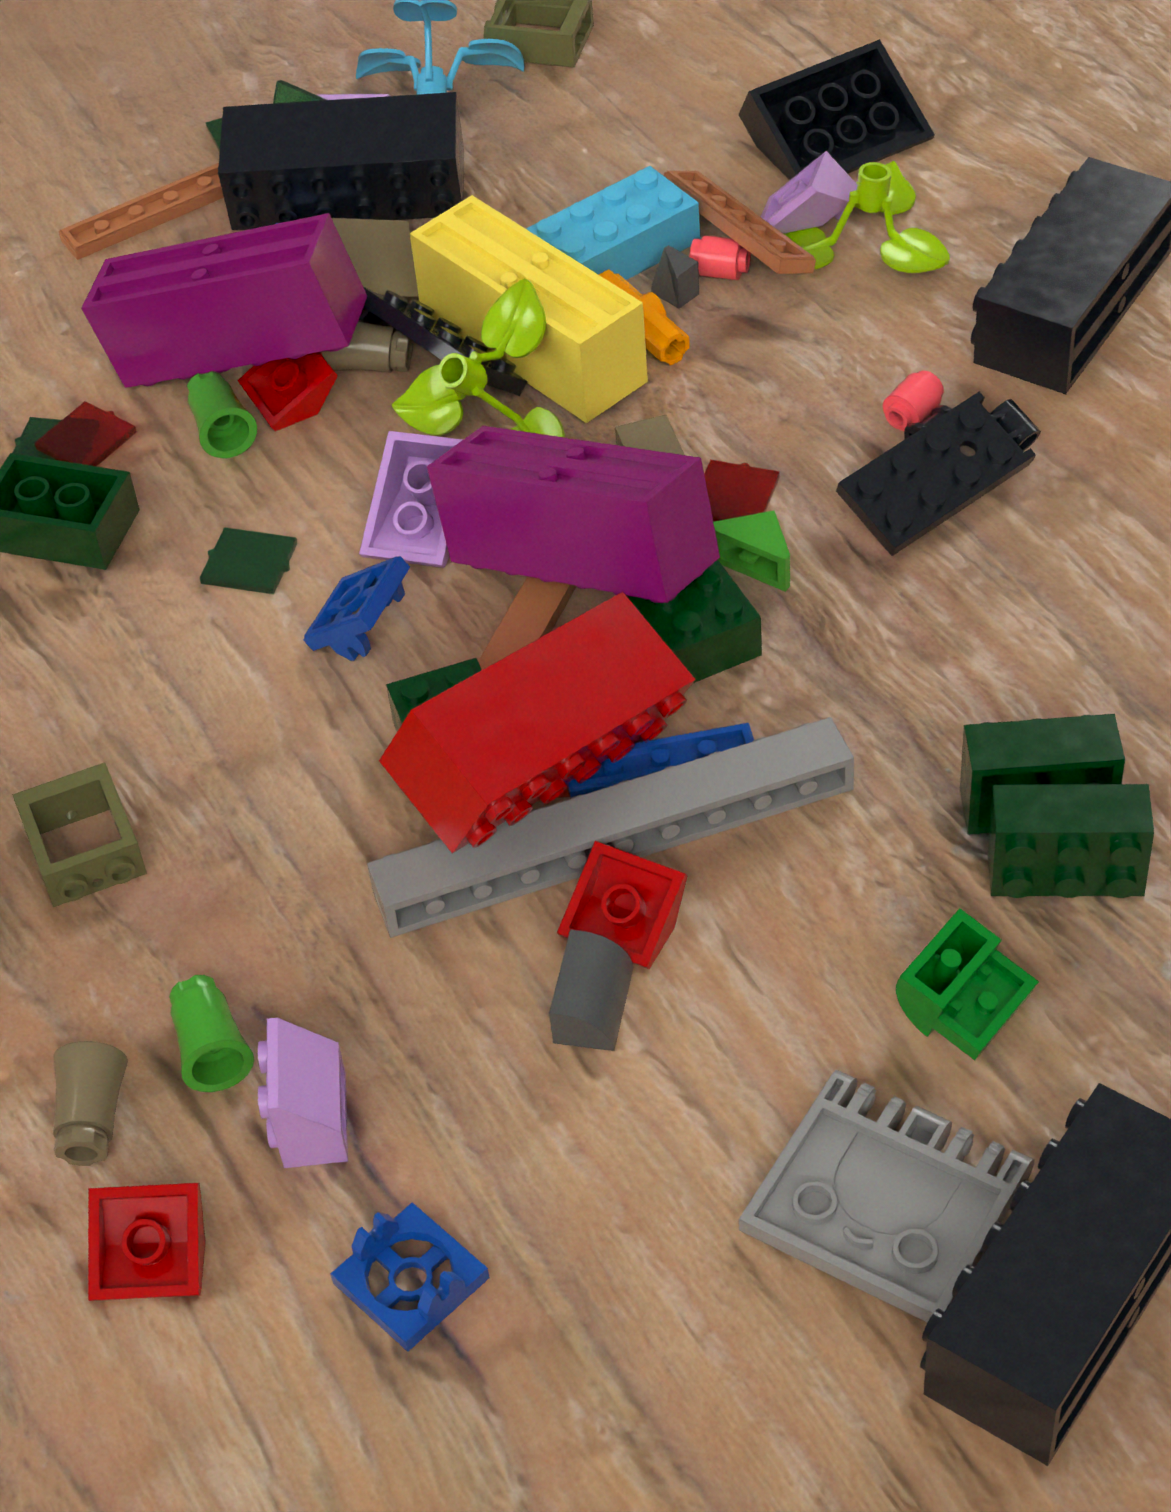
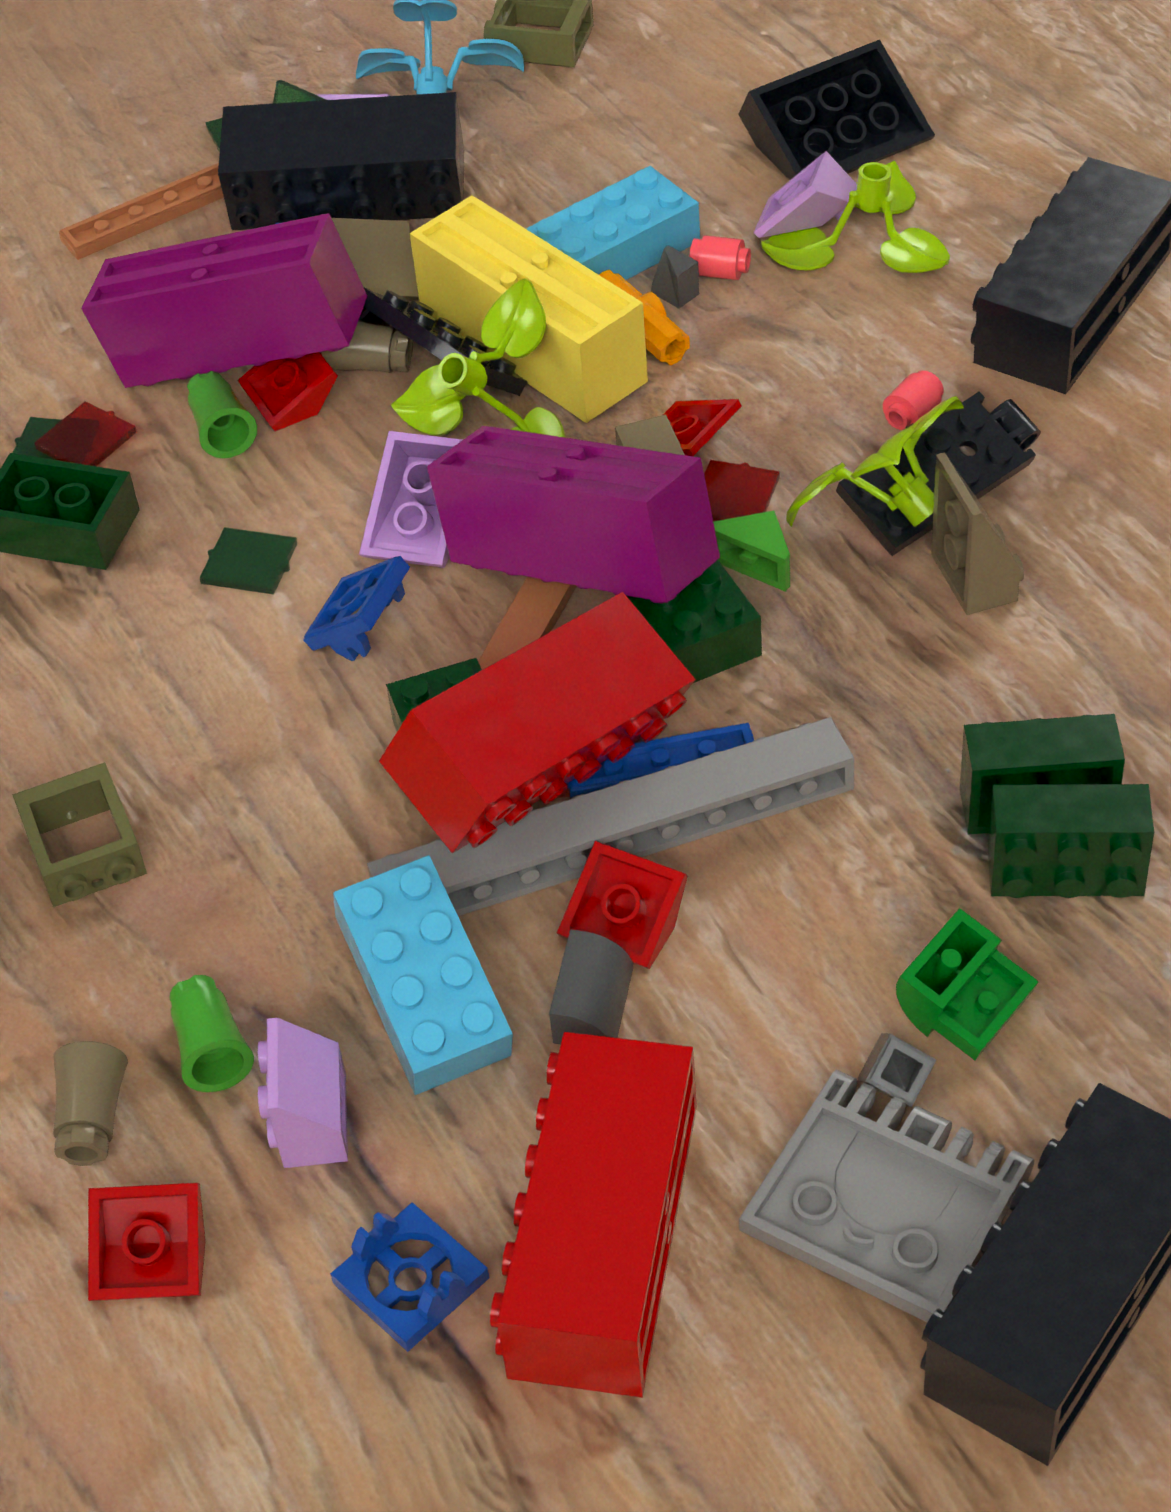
nougat tile [664,171,816,274] -> none
none -> medium azure brick [333,855,513,1095]
none -> red brick [490,1032,697,1398]
none -> red slope [663,399,742,456]
none -> lime plant [786,396,964,527]
none -> dark grey slope [858,1033,936,1107]
none -> dark tan slope [931,452,1024,615]

